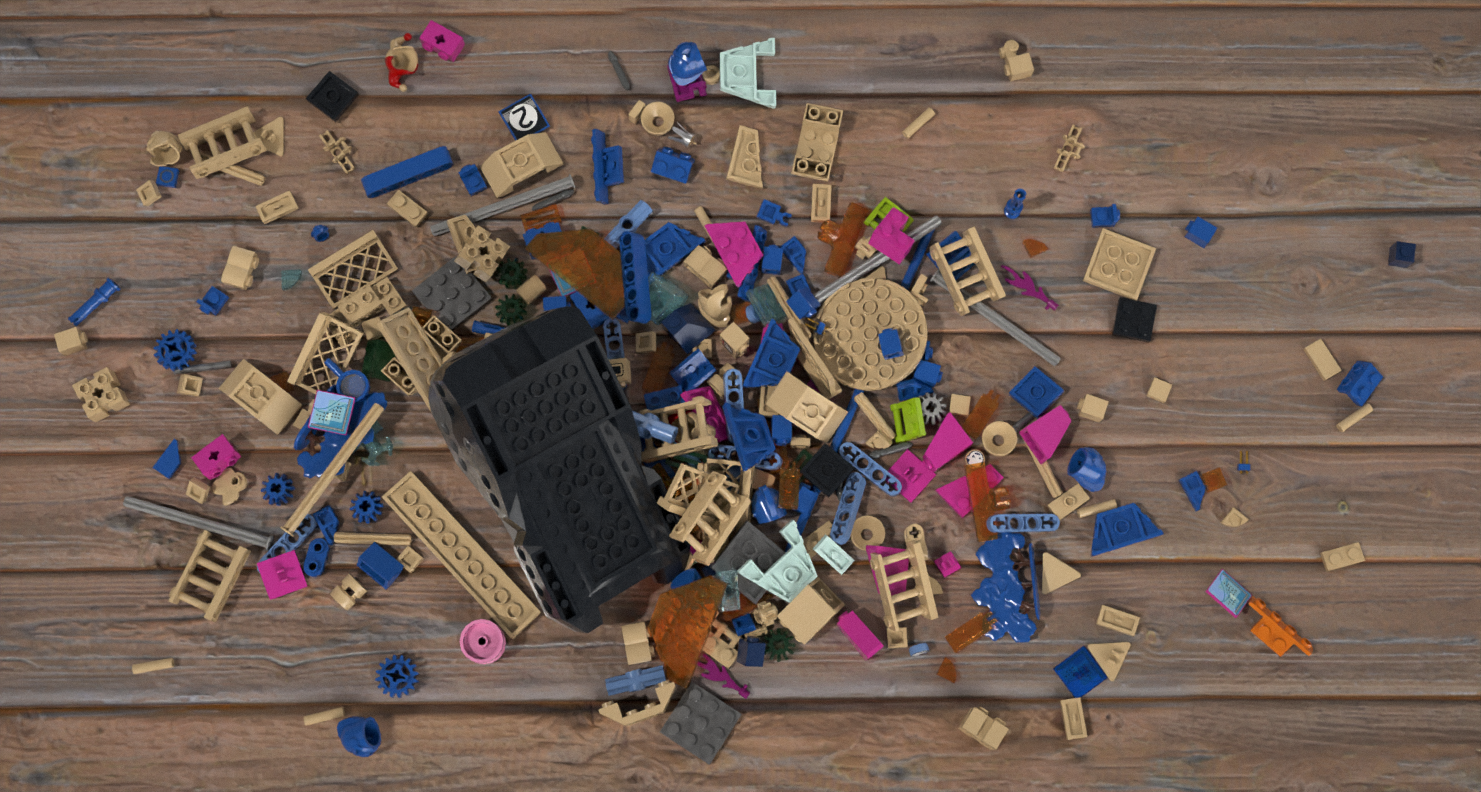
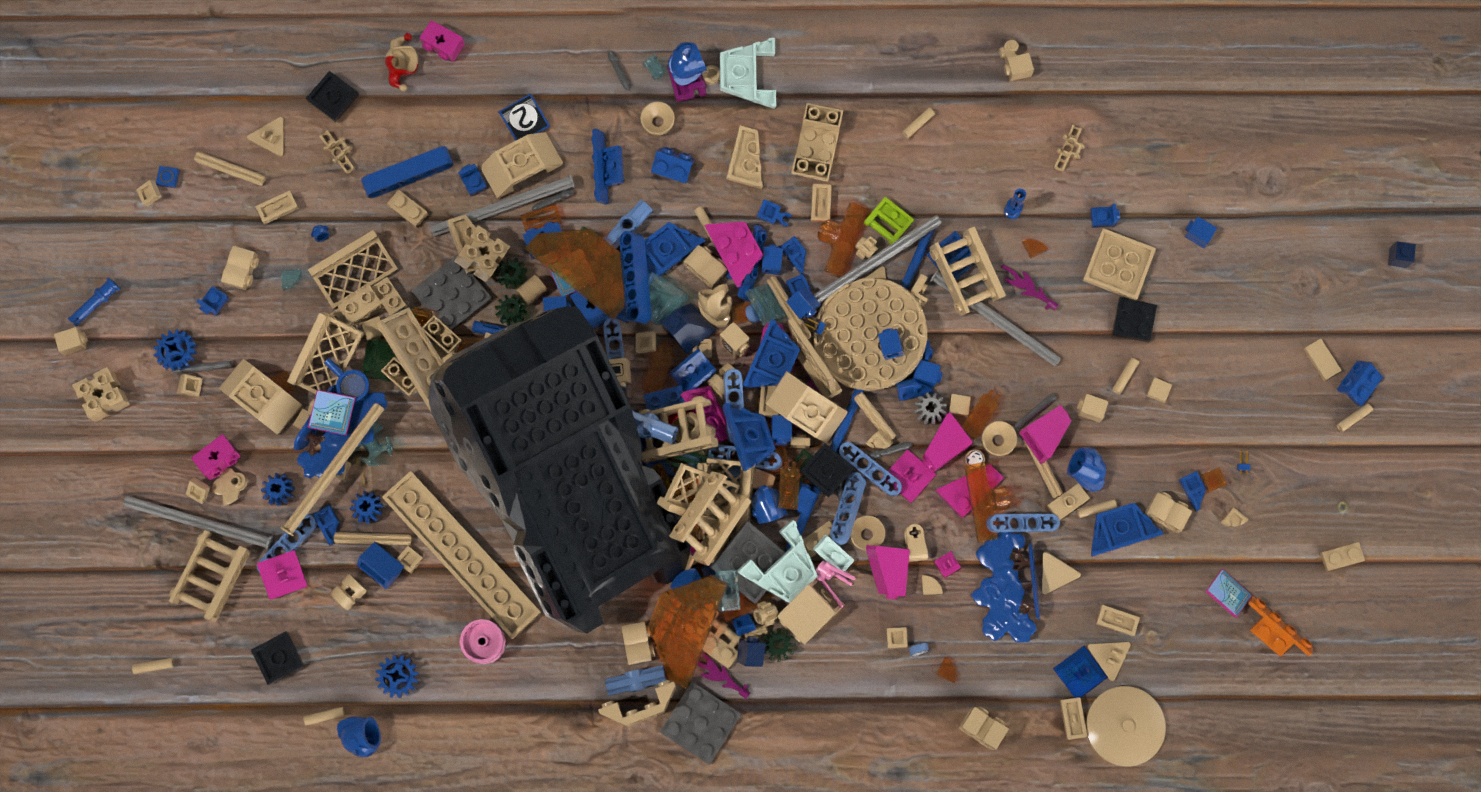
tan helmet [146,130,182,167] -> none
blue tile [152,439,181,479] -> none
tan fence [178,106,267,179] -> none
blue plate [303,538,330,577] -> none
tan tile [628,100,645,124] -> none
flat silver piece [668,122,696,148] -> none
dark pink slope [836,611,884,661] -> none
dark pink brick [868,207,915,265] -> none
tan fence [870,540,938,631] -> none
lime plate [890,398,926,443] -> none
clear orange hinge [945,611,998,654] -> none
blue tile [1009,366,1064,419] -> none
none -> black plate [251,631,305,685]
none -> clear light blue bush [643,55,667,80]
none -> bright pink plant [815,561,856,608]
none -> tan dish [1085,686,1166,766]
none -> tan piece [1112,358,1139,395]
none -> tan brick [1144,492,1192,533]

